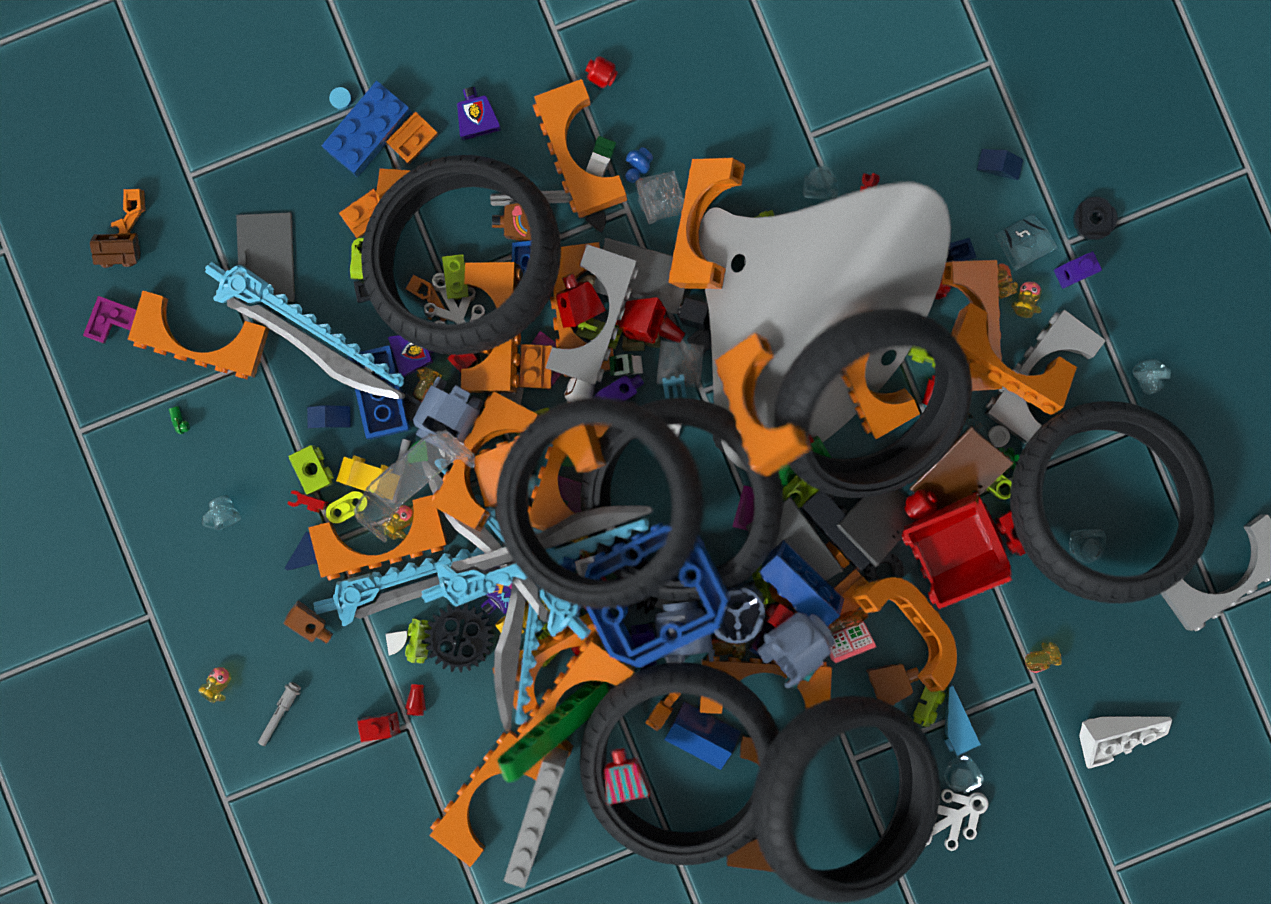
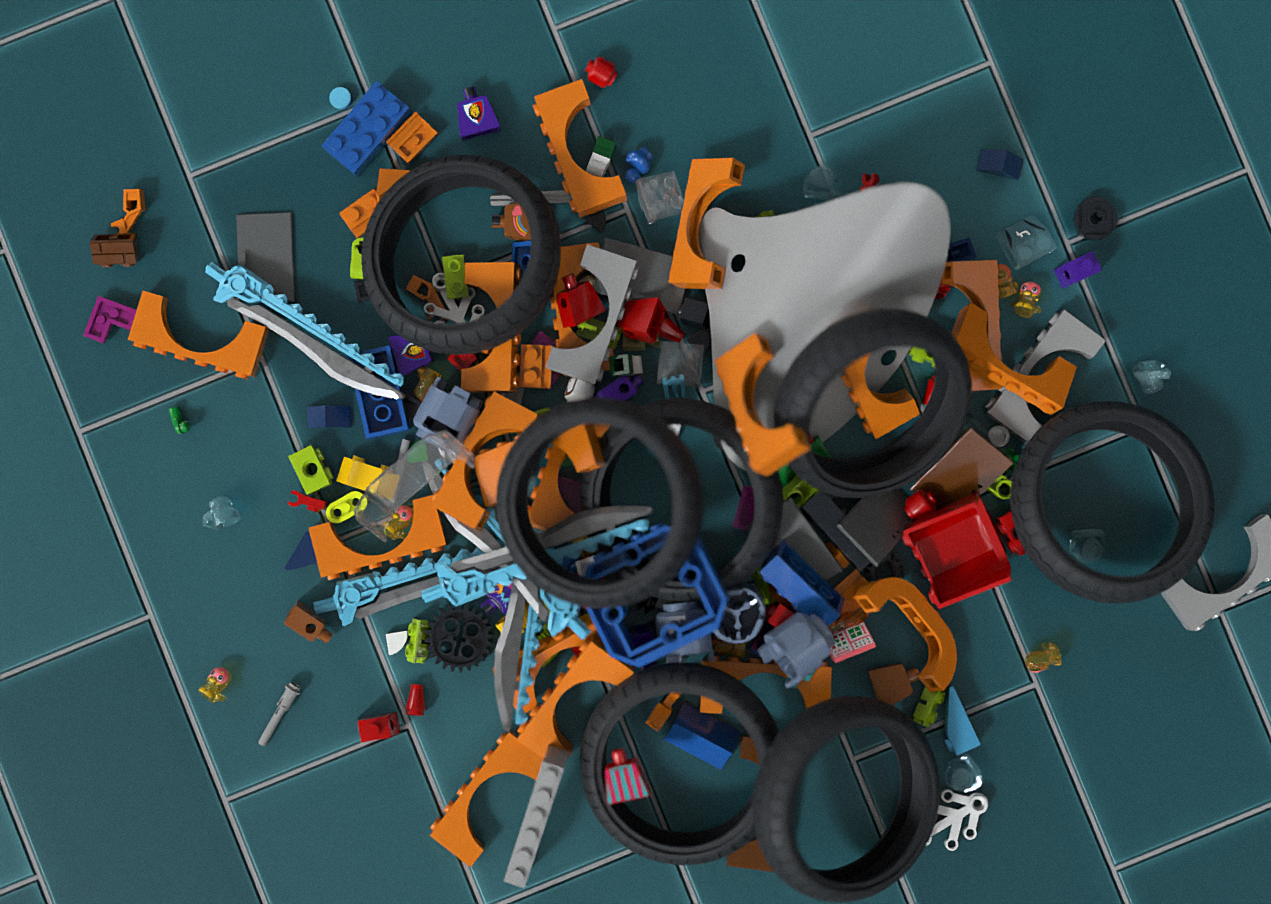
green beam [497,680,611,782] -> none
white wedge [1079,717,1172,769] -> none

